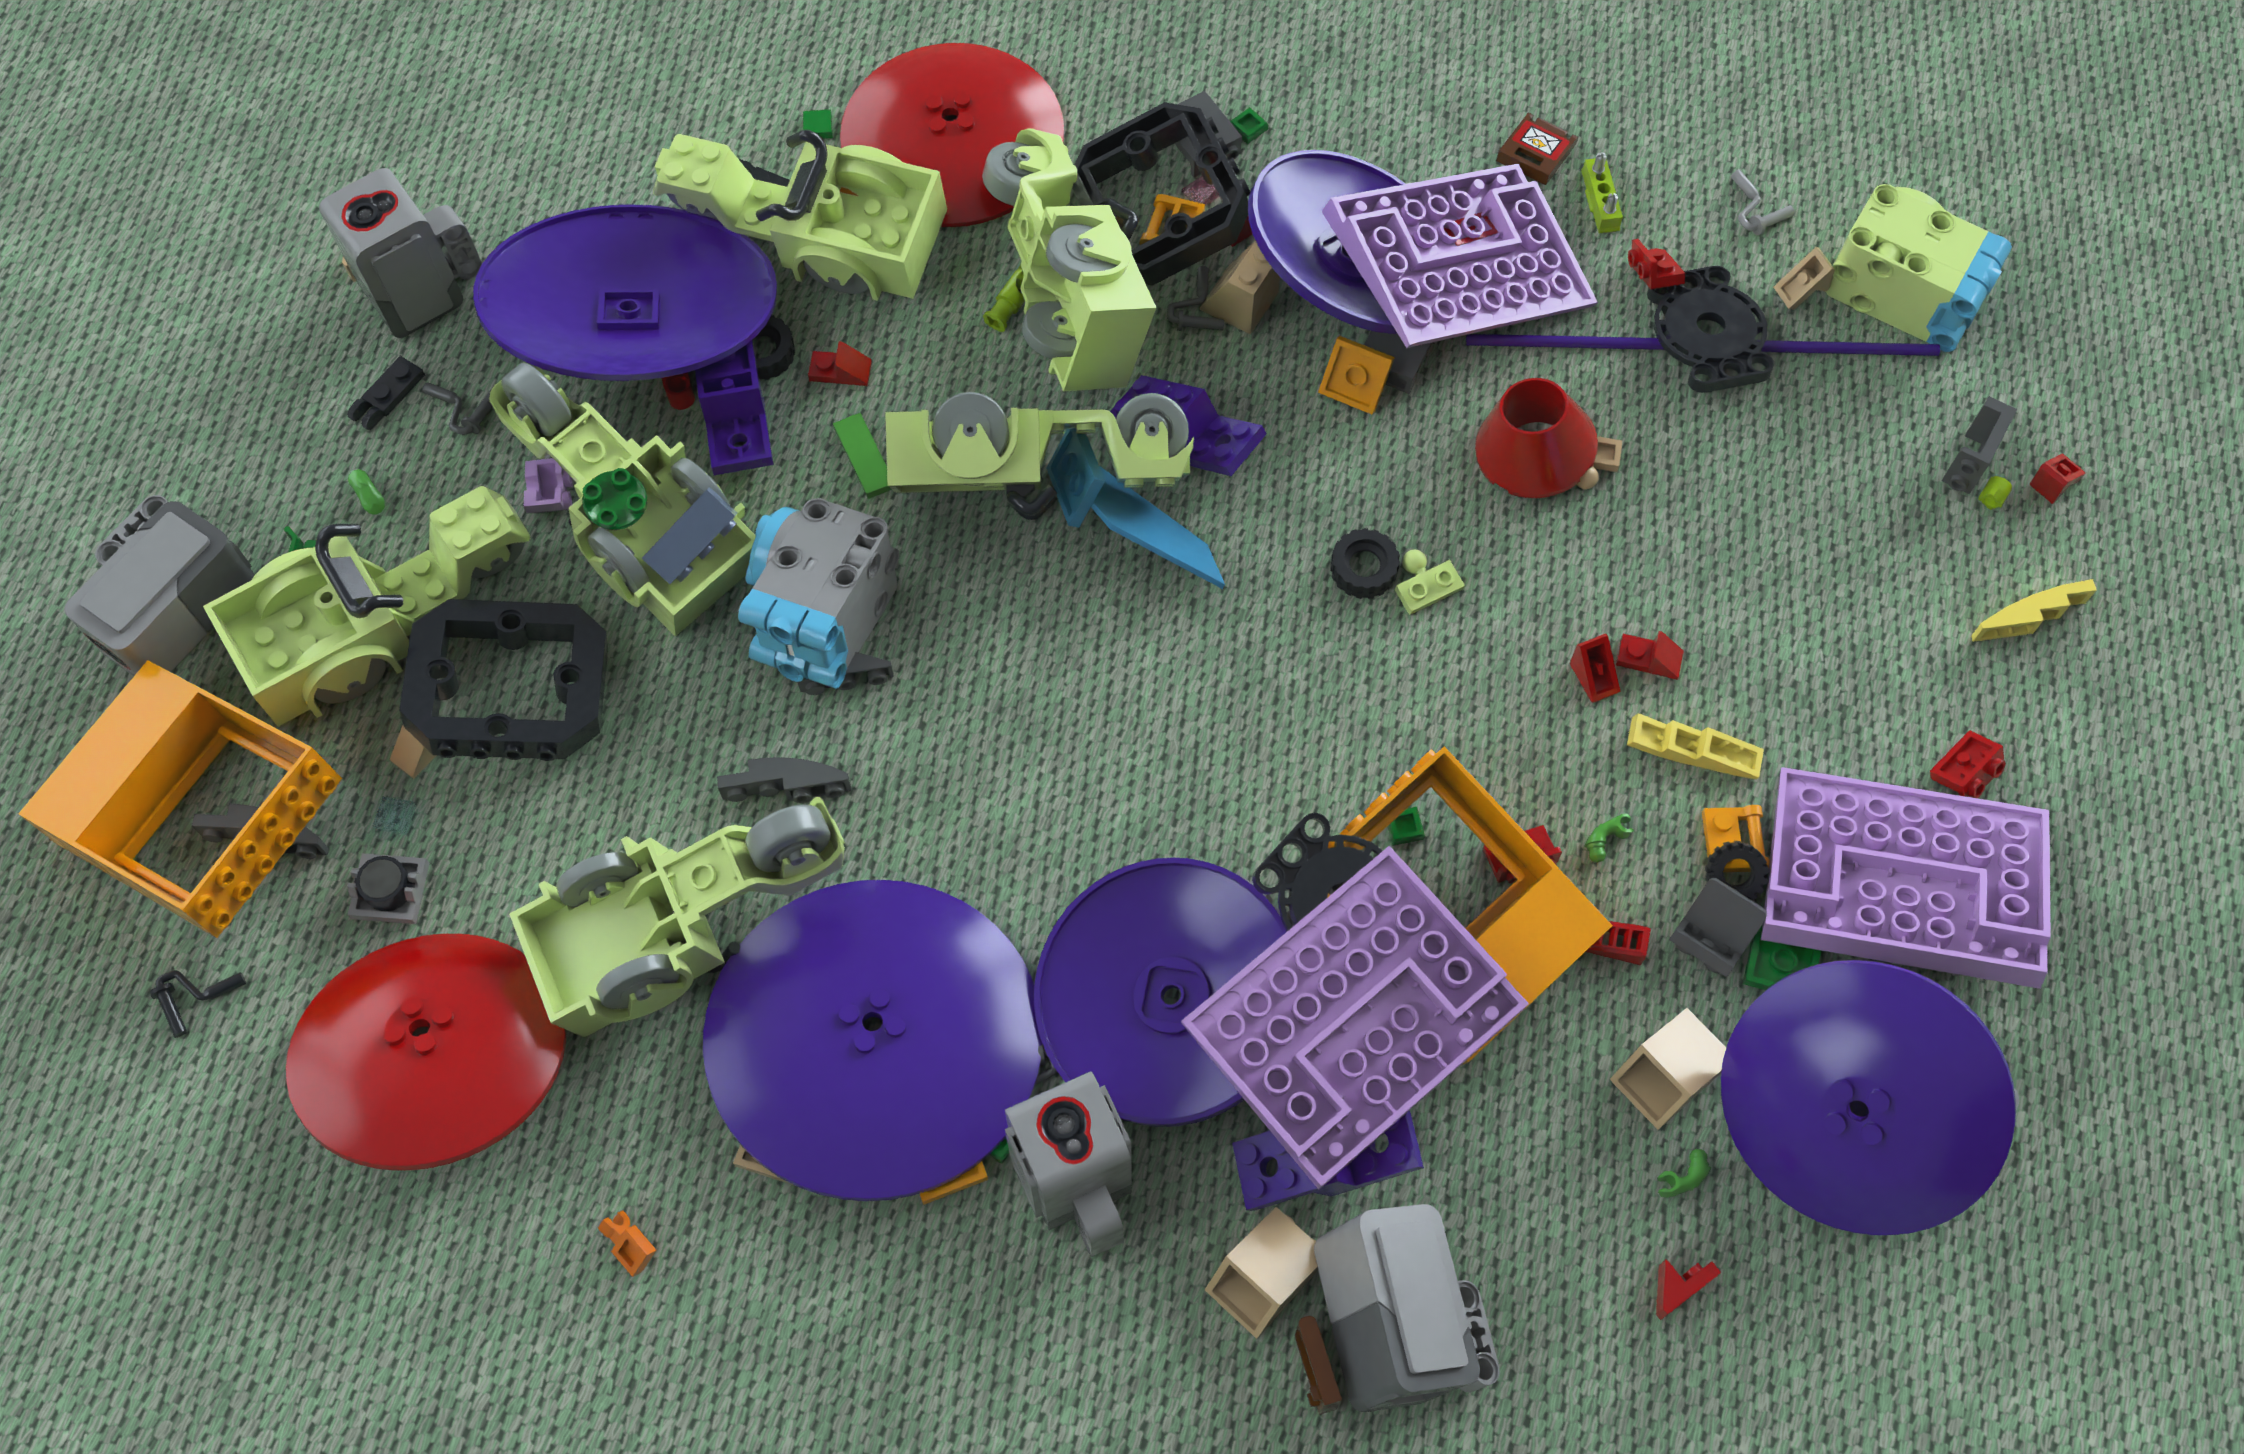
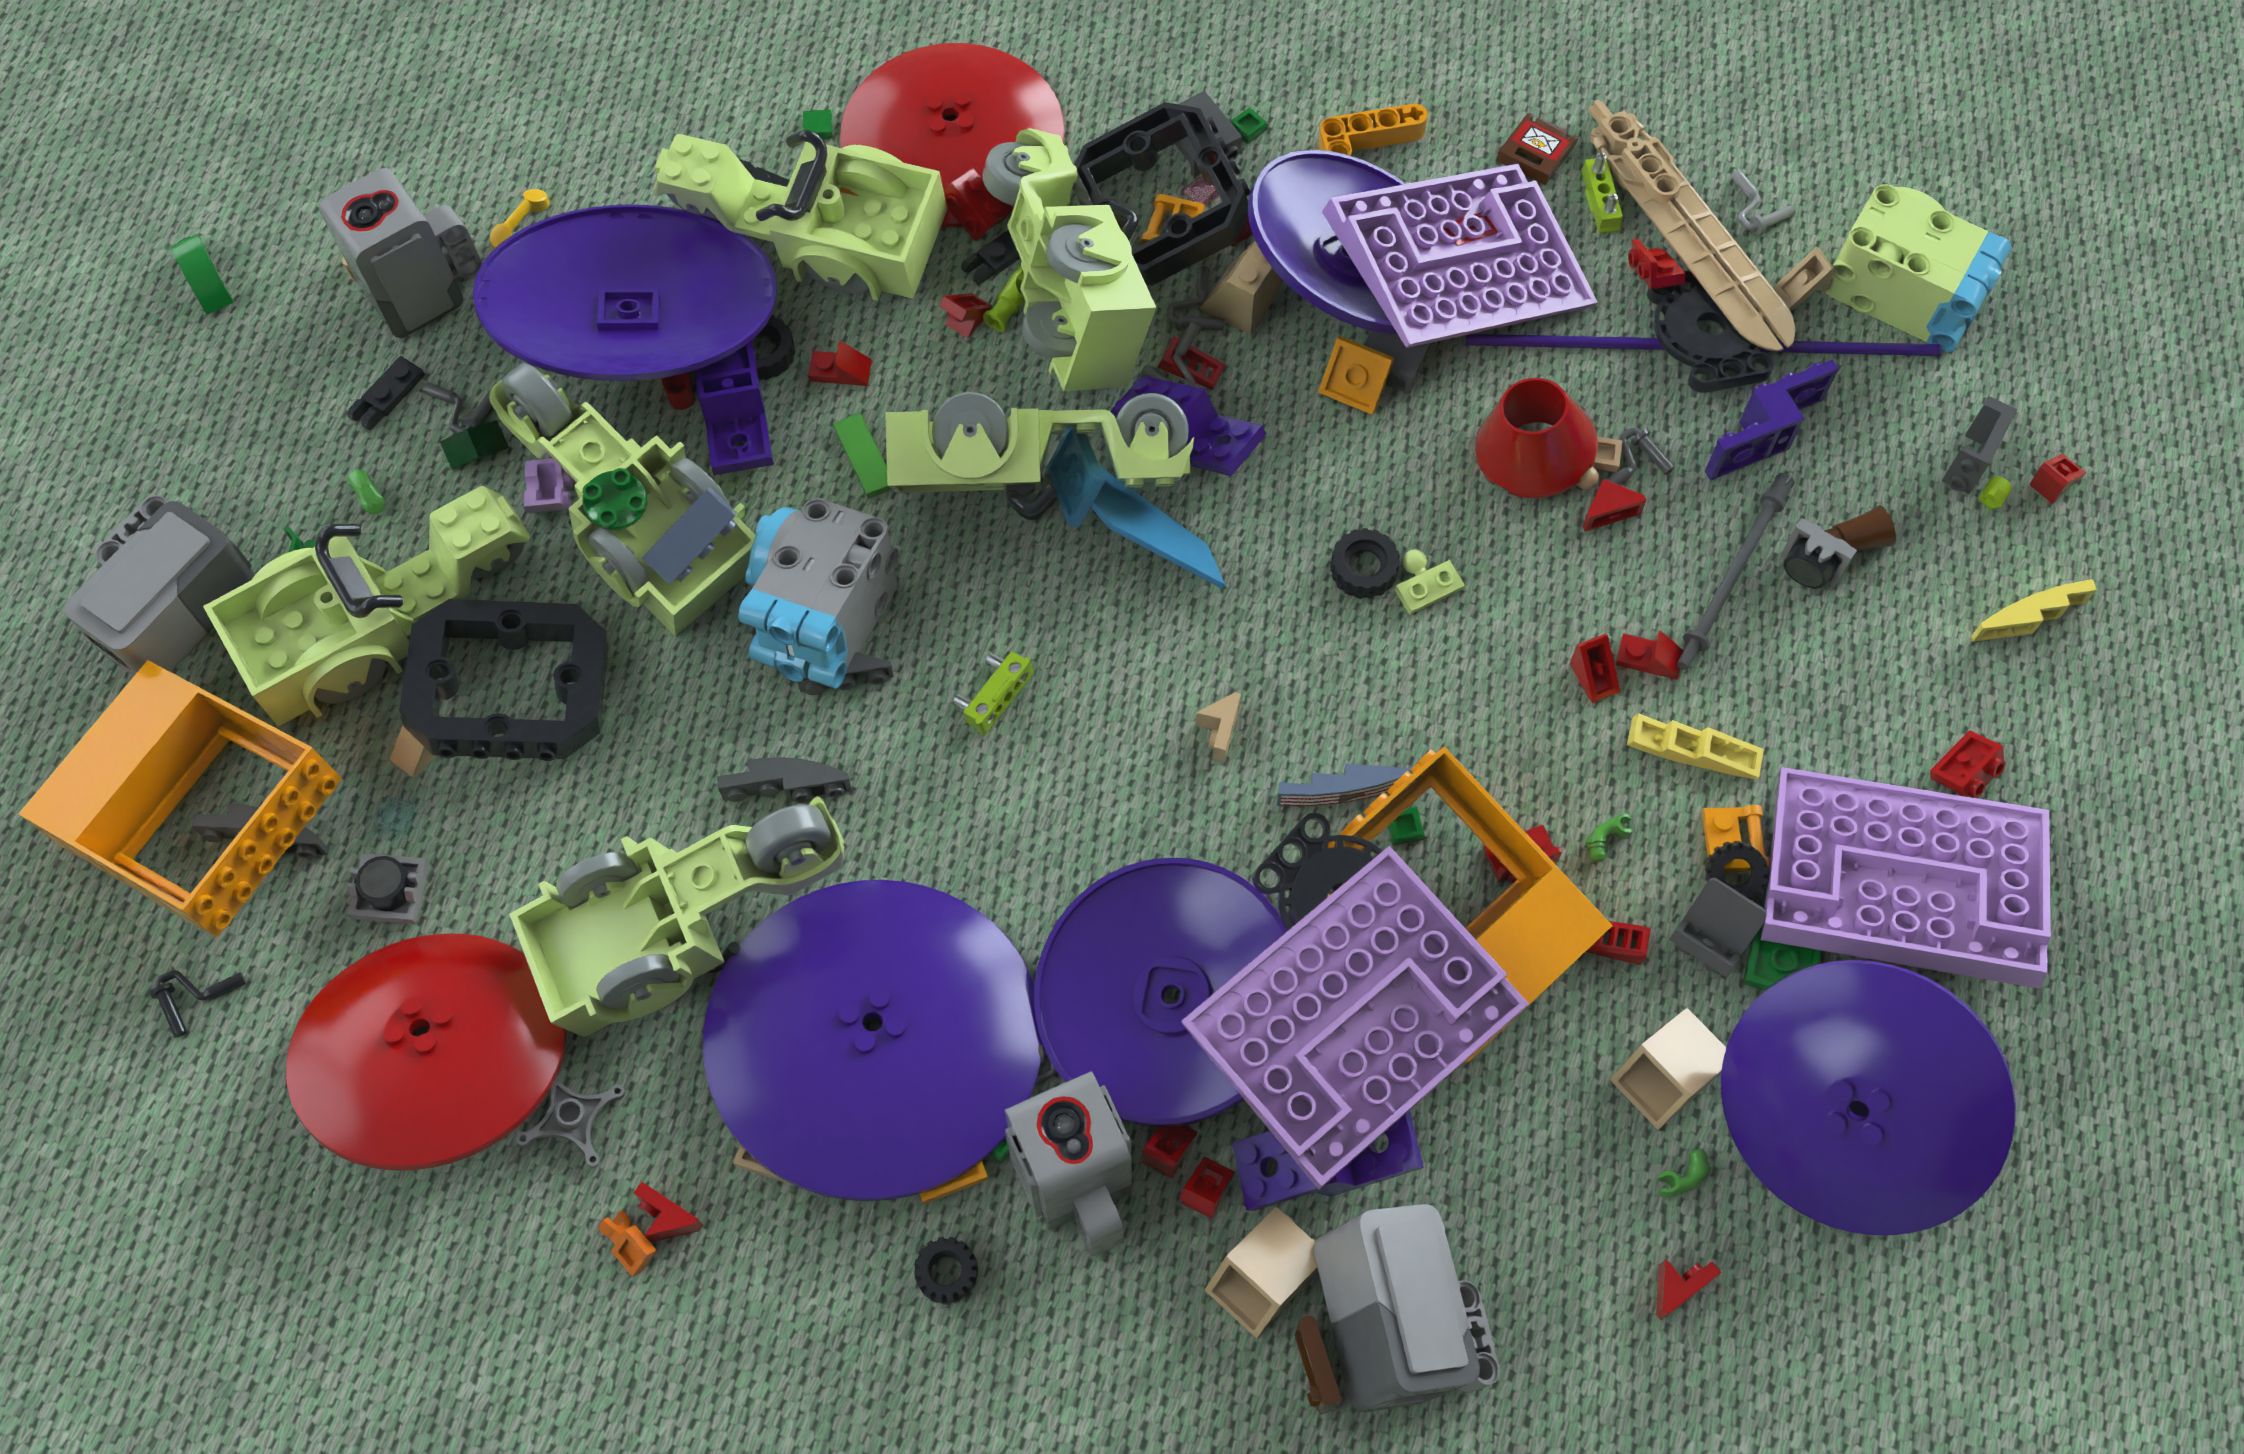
none -> green arch [170,234,234,315]
none -> dark green slope [440,420,509,470]
none -> yellow bar [490,189,549,249]
none -> light grey piece [516,1077,625,1168]
none -> red slope [633,1181,703,1242]
none -> black tyre [914,1237,978,1305]
none -> red slope [939,293,993,338]
none -> red bracket [944,168,1010,241]
none -> lime piece [953,651,1034,735]
none -> black hinge [961,230,1020,285]
none -> dark grey piece [1141,321,1202,387]
none -> red slope [1142,1125,1198,1179]
none -> red slope [1157,336,1225,390]
none -> red slope [1179,1156,1235,1218]
none -> tan slope [1196,692,1241,762]
none -> sand blue slope [1277,763,1410,806]
none -> light orange beam [1318,104,1428,156]
none -> red slope [1582,479,1646,532]
none -> tan piece [1588,99,1795,352]
none -> dark grey piece [1599,428,1675,487]
none -> dark grey bar [1677,473,1795,670]
none -> dark purple bracket [1705,360,1839,481]
none -> piece [1780,518,1857,589]
none -> reddish brown plant [1825,505,1896,554]

